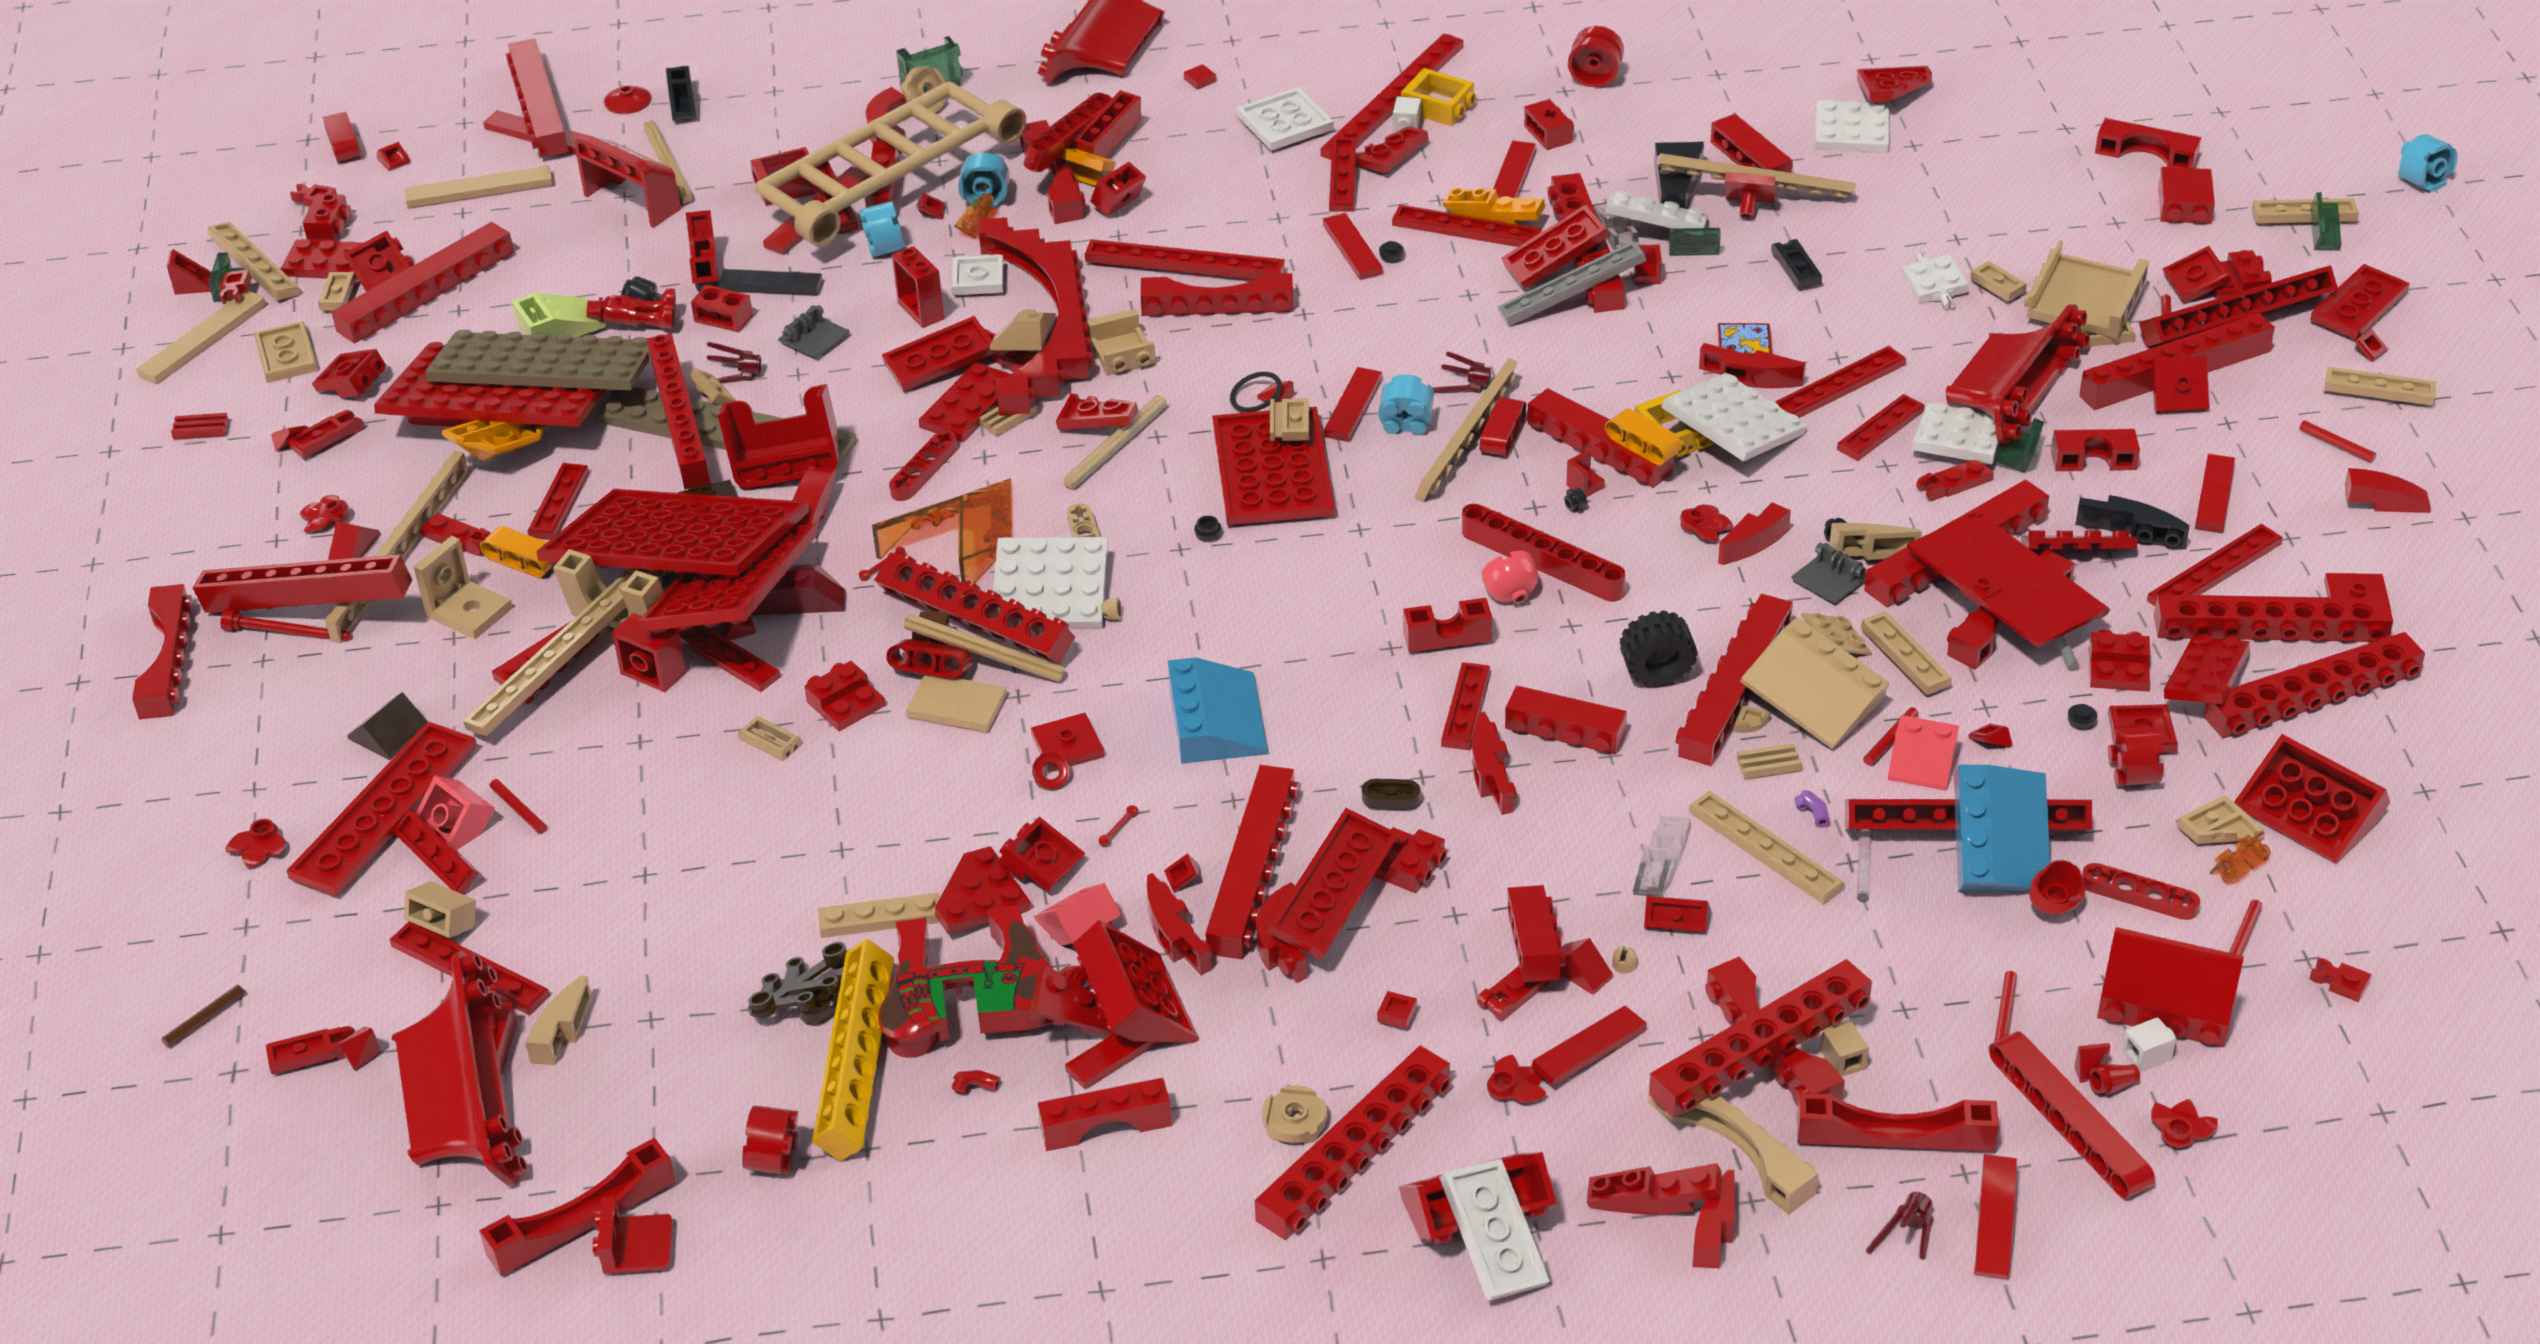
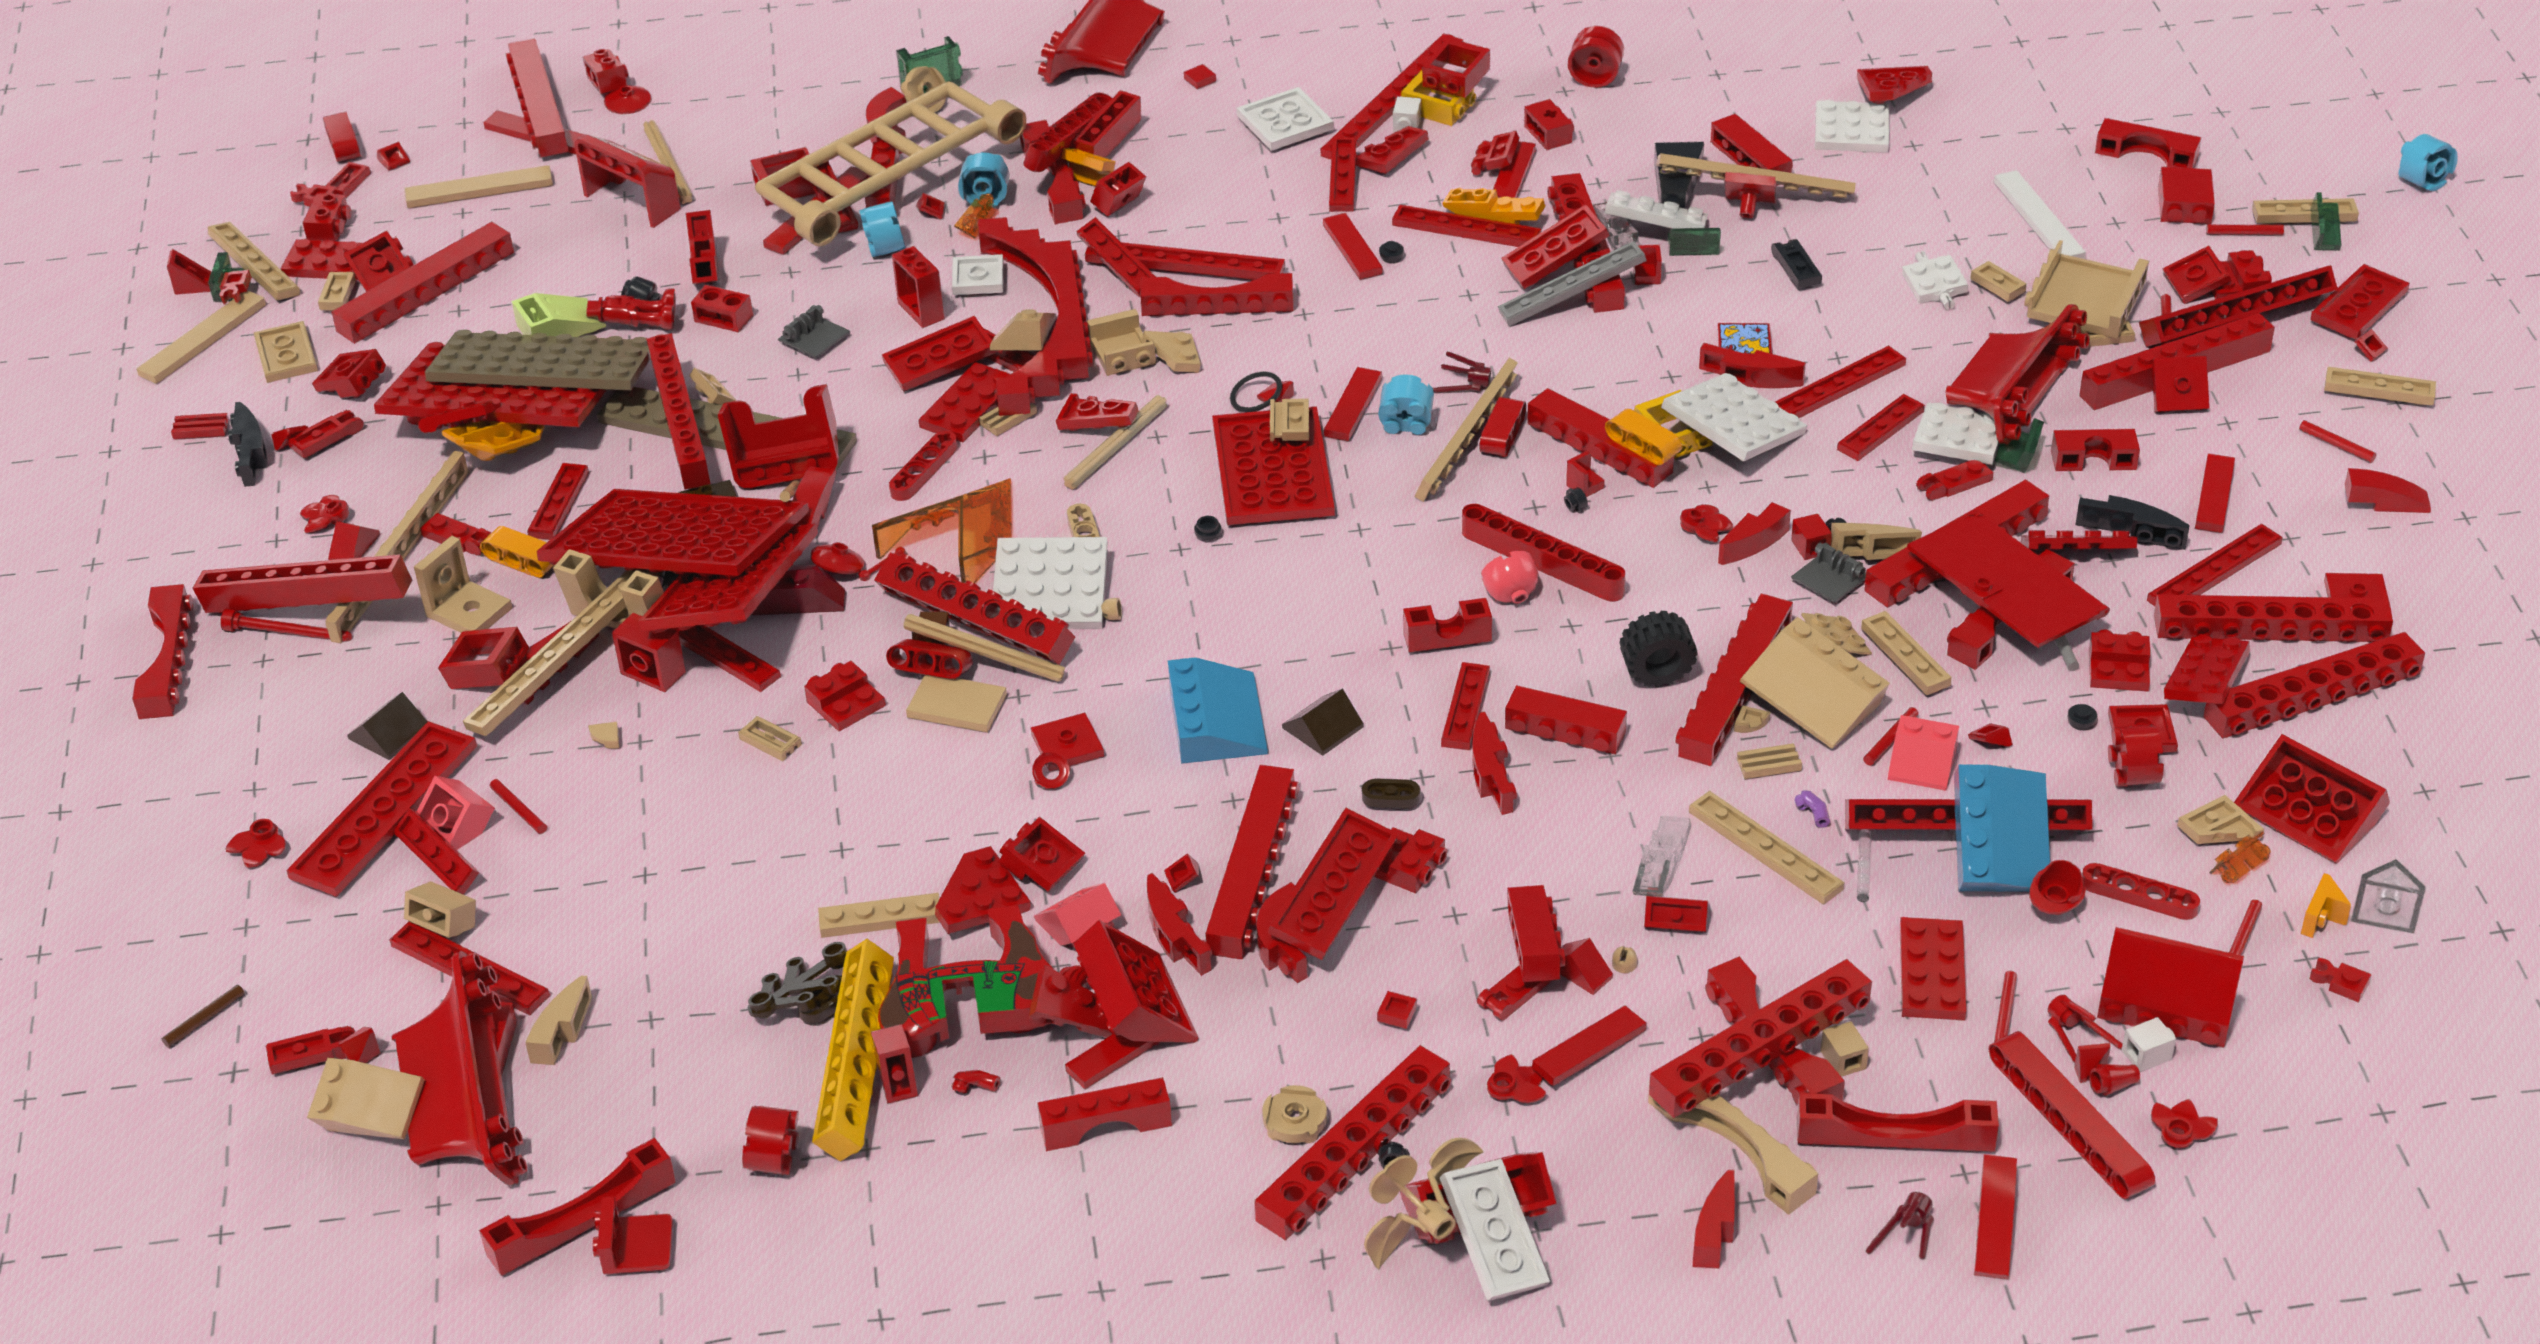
black slope [666,65,696,121] -> none
dark red plant [706,342,762,383] -> none
black tile [719,269,823,296] -> none
red slope [723,616,756,640] -> none
red hinge [1098,805,1138,846] -> none
red slope [1586,1163,1722,1214] -> none
none -> black slope [228,402,268,487]
none -> tan slope [307,1058,425,1139]
none -> red tile [325,162,371,198]
none -> red hinge [418,400,495,433]
none -> red window [438,627,529,689]
none -> red brick [582,49,629,94]
none -> tan tile [588,722,619,749]
none -> tan bar [780,480,800,502]
none -> red dish [810,542,865,574]
none -> red slope [871,1024,918,1104]
none -> red tile [1076,217,1156,297]
none -> tan wing [1142,331,1201,373]
none -> dark brown slope [1282,688,1364,756]
none -> tan plant [1364,1138,1484,1269]
none -> black plate [1378,1142,1410,1169]
none -> red window [1422,38,1490,98]
none -> red plate [1471,130,1520,175]
none -> red panel [1791,514,1832,560]
none -> red plate [1899,917,1966,1021]
none -> white tile [1994,170,2086,259]
none -> red plant [2047,994,2123,1063]
none -> red bar [2206,224,2284,235]
none -> light orange slope [2301,873,2351,938]
none -> clear slope [2351,859,2426,934]

